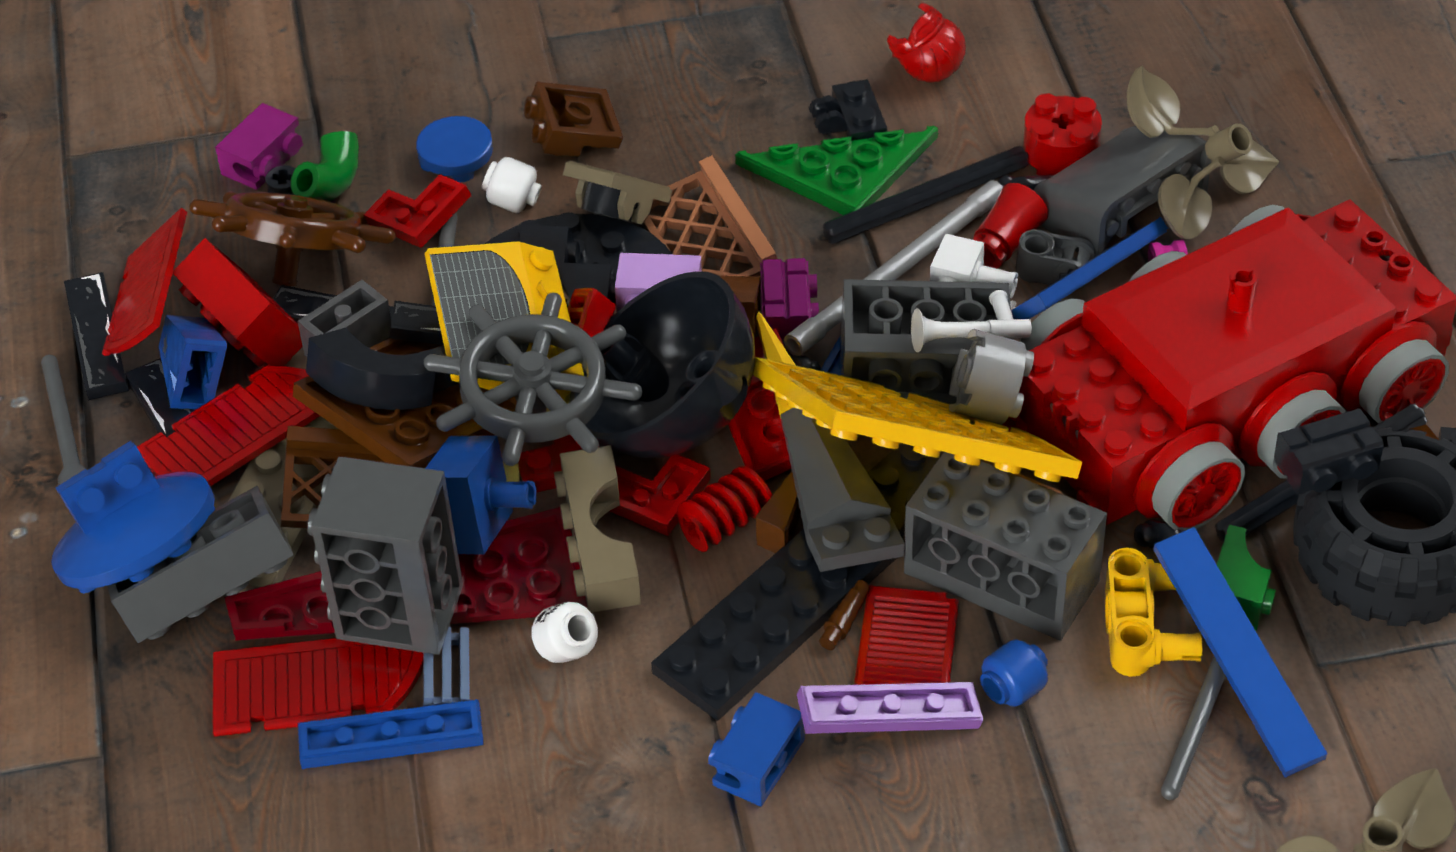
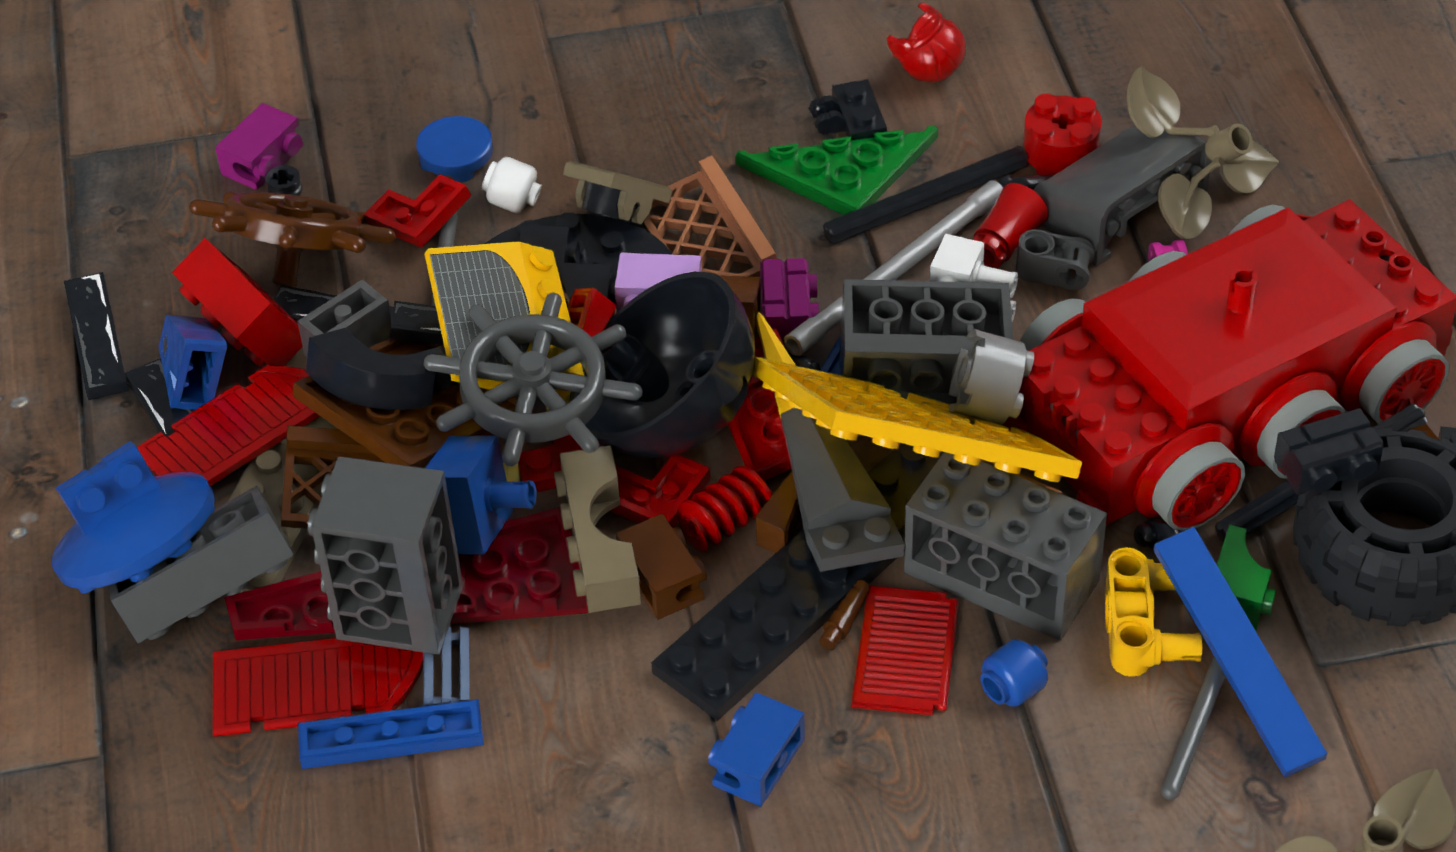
dark grey piece [41,355,88,485] -> none
red piece [102,207,188,356] -> none
green cylinder [291,131,359,201] -> none
reddish brown plate [524,81,623,157] -> none
white head [532,602,598,663] -> none
medium lavender tile [797,682,983,734] -> none
white piece [911,290,1032,353] -> none
blue tile [1011,217,1168,319] -> none
none -> reddish brown brick [616,514,707,620]

